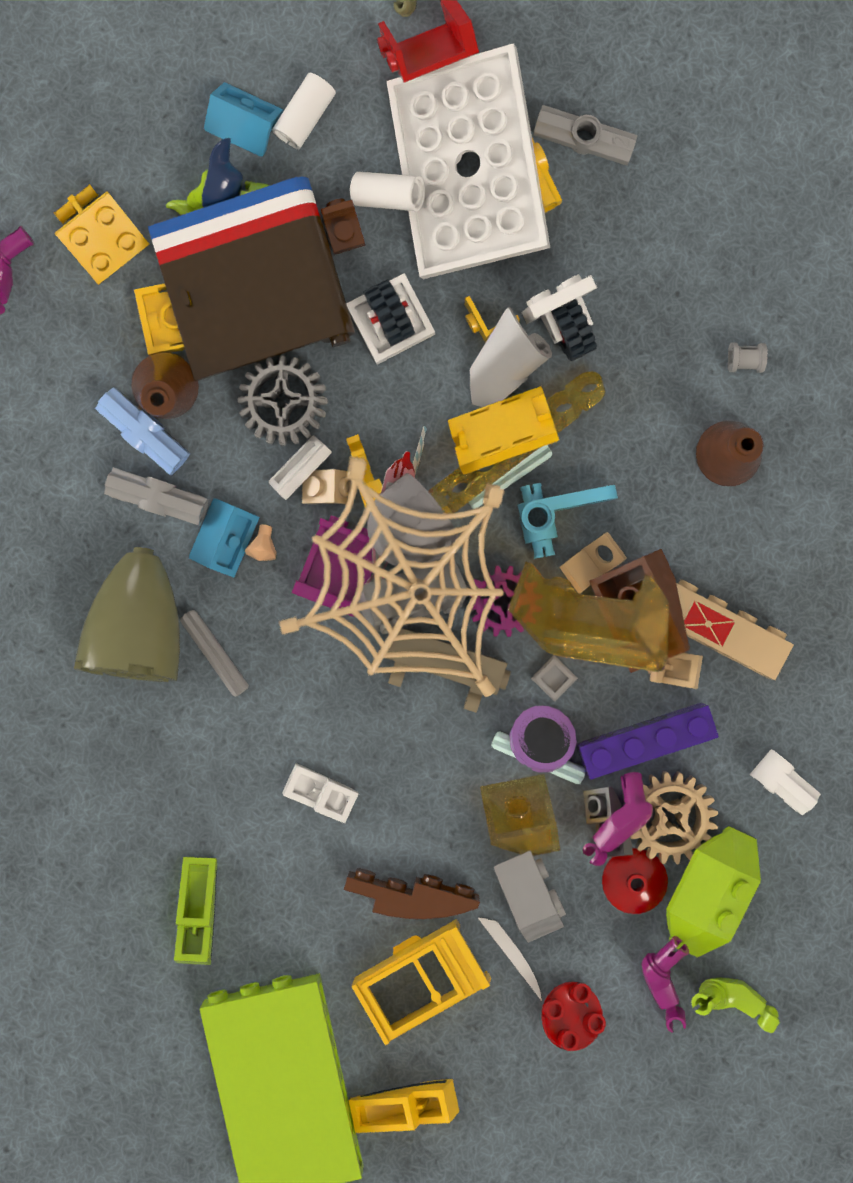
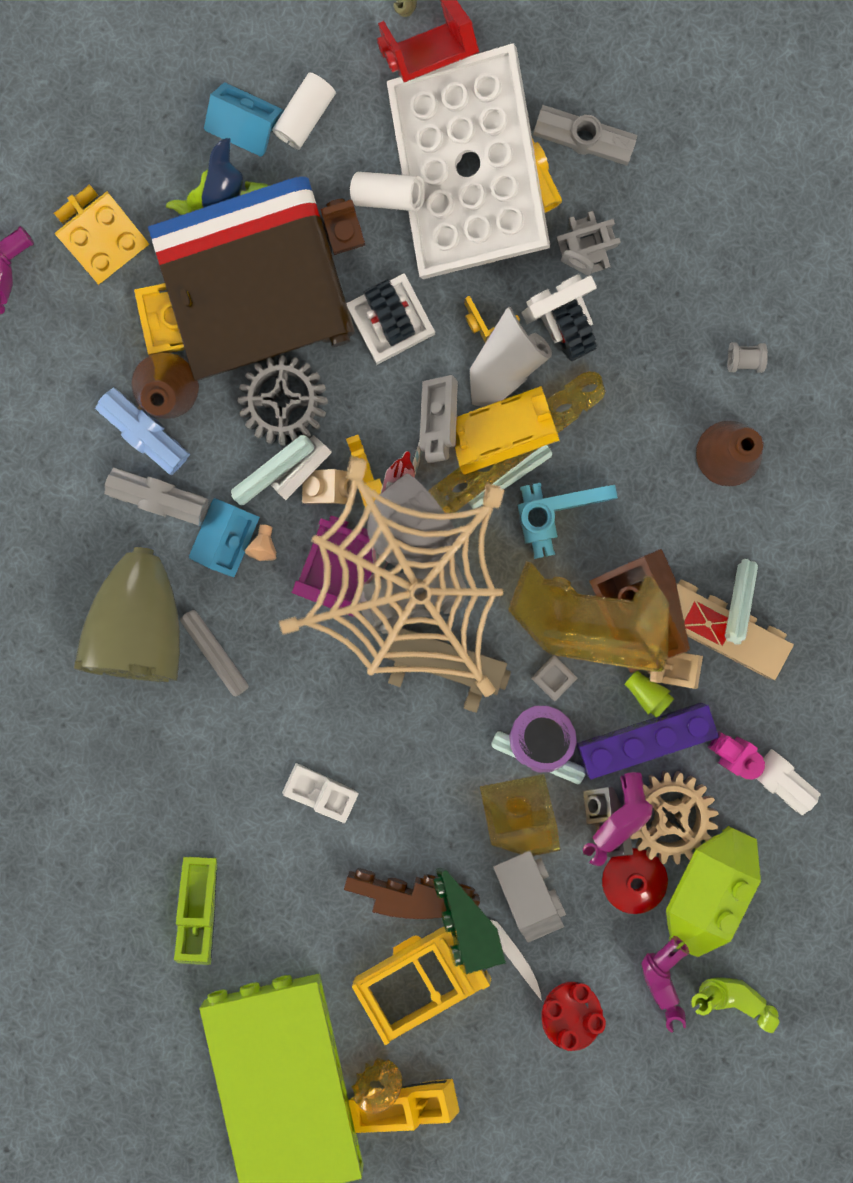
magenta gear [467,566,539,637] -> none
tan bracket [560,532,627,594] -> none
none -> light aqua axle [231,435,314,505]
none -> clear yellow gear [351,1058,402,1113]
none -> light grey hinge [419,375,458,463]
none -> dark green slope [433,868,506,974]
none -> light grey piece [557,211,621,276]
none -> lime cone [624,670,674,718]
none -> dark pink hips [708,731,765,780]
none -> light aqua axle [725,559,758,645]

